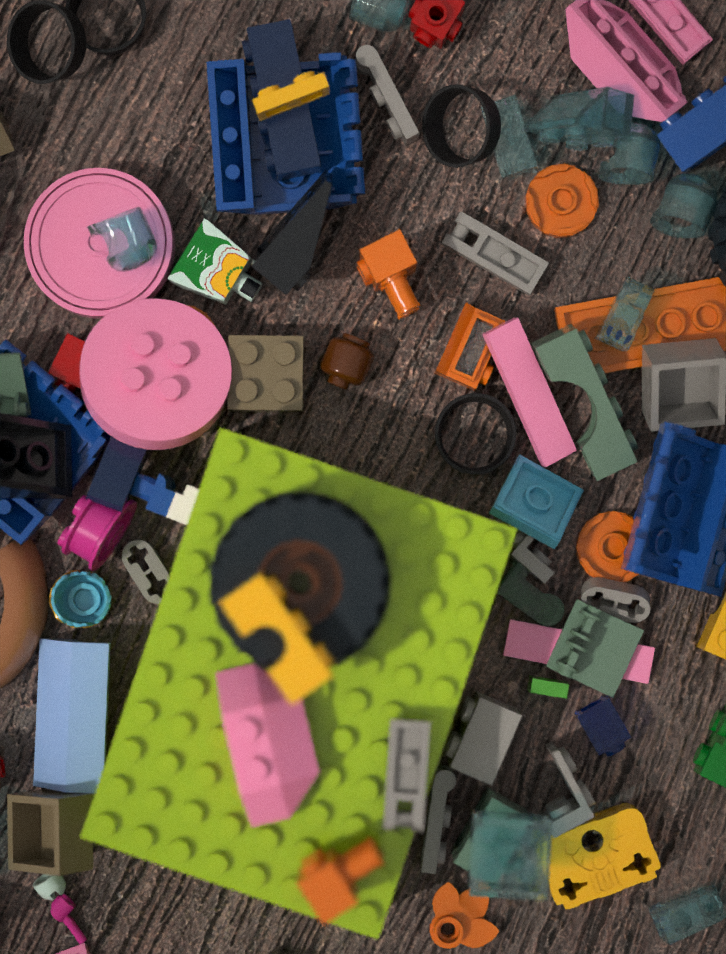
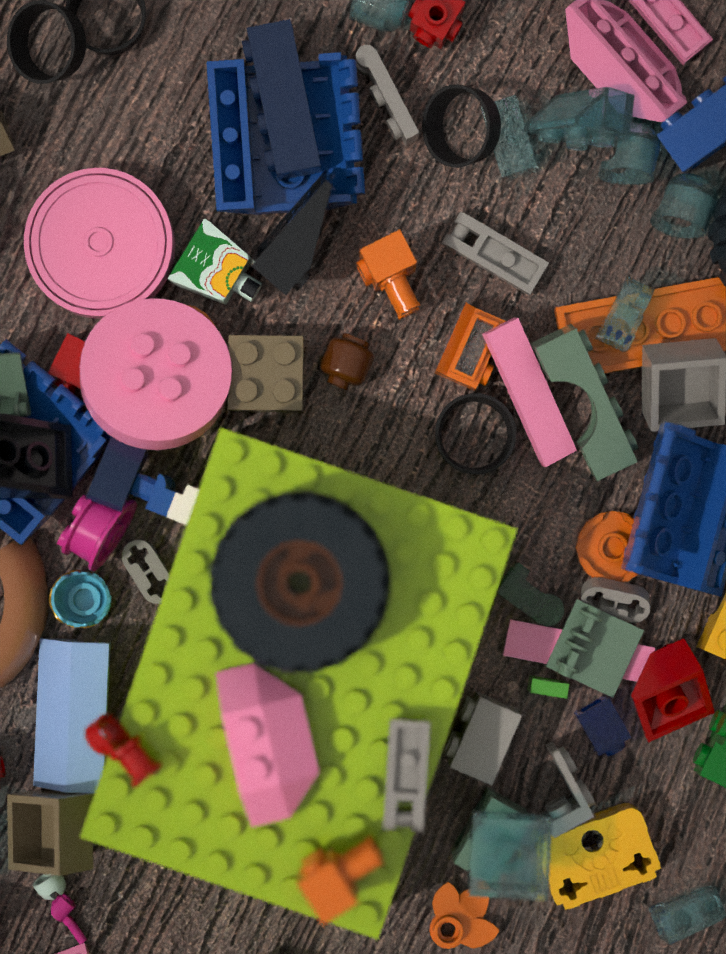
clear light blue helmet [87,207,157,272] -> none
yellow arch [220,573,335,705] -> none
yellow plate [252,71,330,121] -> none
light grey plate [420,765,456,874] -> none
medium azure tile [489,454,583,549] -> none
light grey bracket [509,531,554,584] -> none
orange tile [525,164,599,238] -> none
none -> red connector [85,713,162,788]
none -> red slope [631,638,715,743]

